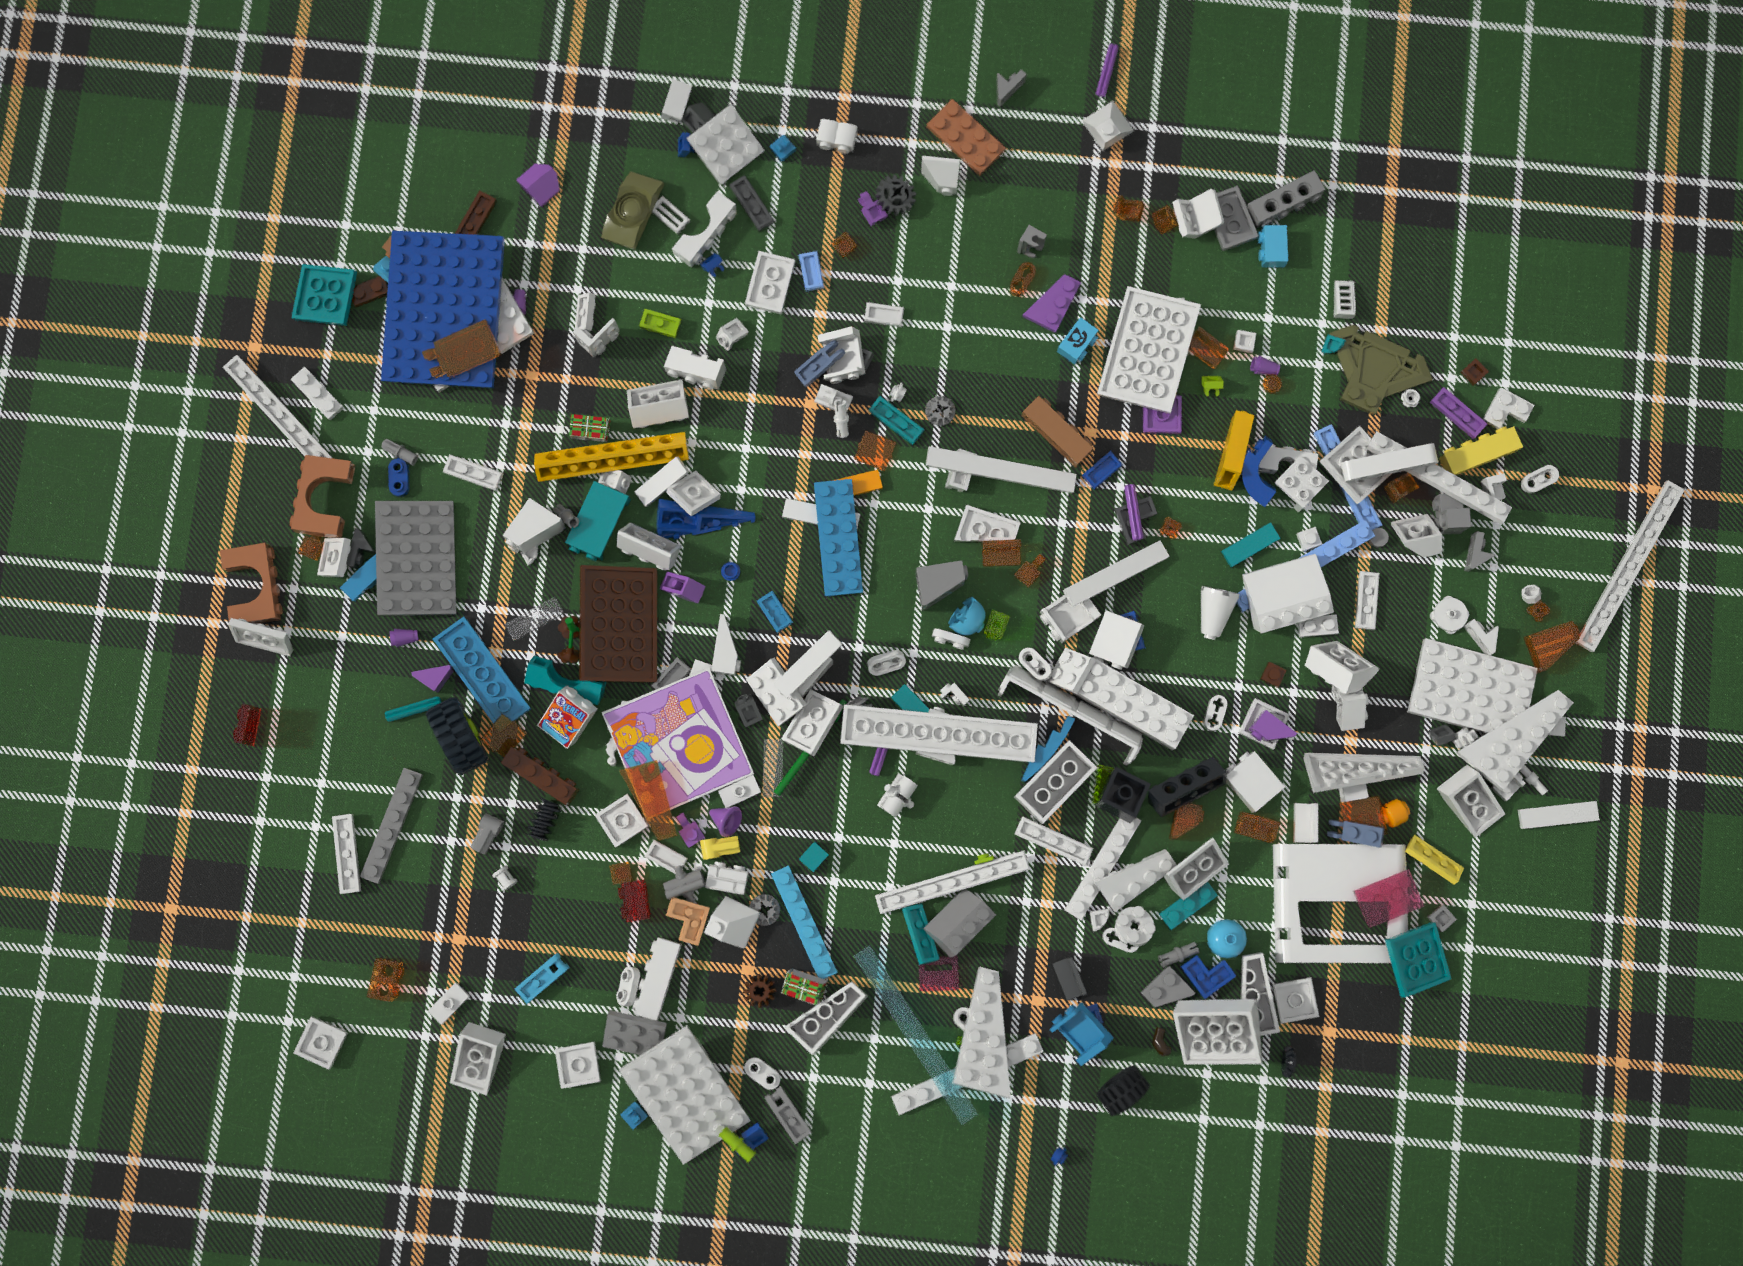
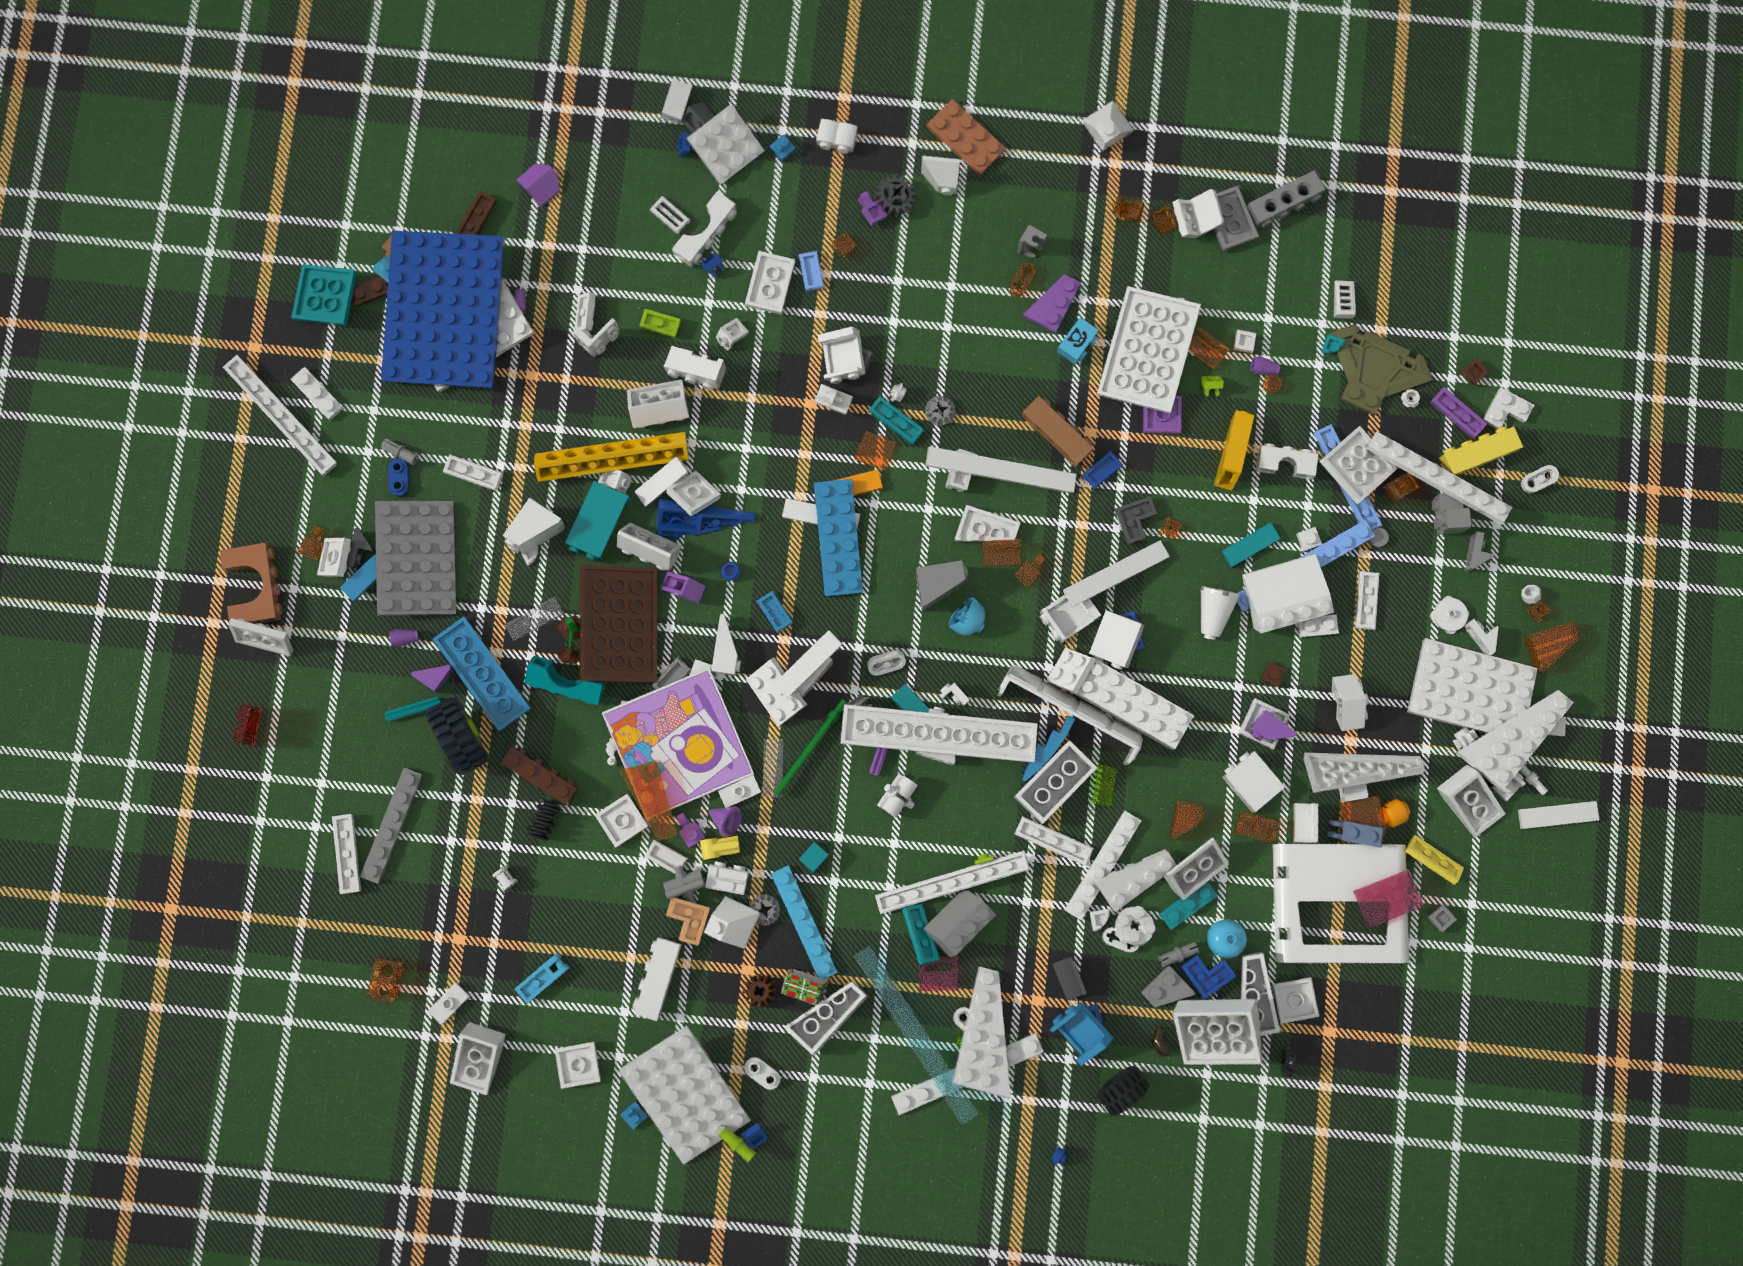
nougat arch [290,455,355,538] -> none
white plate [294,1016,348,1070] -> none
clear orange tile [422,319,501,379] -> none
light grey piece [470,813,504,855] -> none
clear orange piece [480,714,527,757] -> none
brick [537,686,597,749] -> none
light grey axle [553,504,579,528] -> none
piece [569,414,611,442] -> none
olive slope [601,172,664,250] -> none
light grey plate [602,1010,667,1055] -> none
clear orange plate [609,861,633,885] -> none
white plate [616,967,640,1007] -> none
clear red brick [618,880,651,922] -> none
dark grey tile [729,175,775,232] -> none
dark grey bracket [734,694,763,727] -> none
light grey plate [764,1086,812,1144] -> none
white plate [781,689,843,756] -> none
sand blue hinge [794,340,845,387] -> none
white pin [834,399,849,438] -> none
white tile [864,302,904,327] -> none
white plate [932,628,970,650] -> none
clear neon green brick [984,609,1010,641] -> none
light grey slope [996,70,1027,107] -> none
white plate [1019,648,1052,681] -> none
black brick [1095,767,1151,823] -> none
medium lavender axle [1096,44,1119,97] -> none
medium lavender axle [1124,484,1143,540] -> none
black brick [1148,757,1227,818] -> none
white beam [1203,695,1227,731] -> none
blue arch [1241,436,1276,507] -> none
medium azure brick [1258,225,1288,267] -> none
white bracket [1275,456,1329,512] -> none
white slope [1305,641,1379,694] -> none
white beam [1341,443,1438,483] -> none
teal plate [1385,922,1451,998] -> none
white slope [1391,514,1442,557] -> none
dark grey plate [1428,724,1456,746] -> none
white panel [1480,473,1507,500] -> none
white plate [1575,480,1684,652] -> none

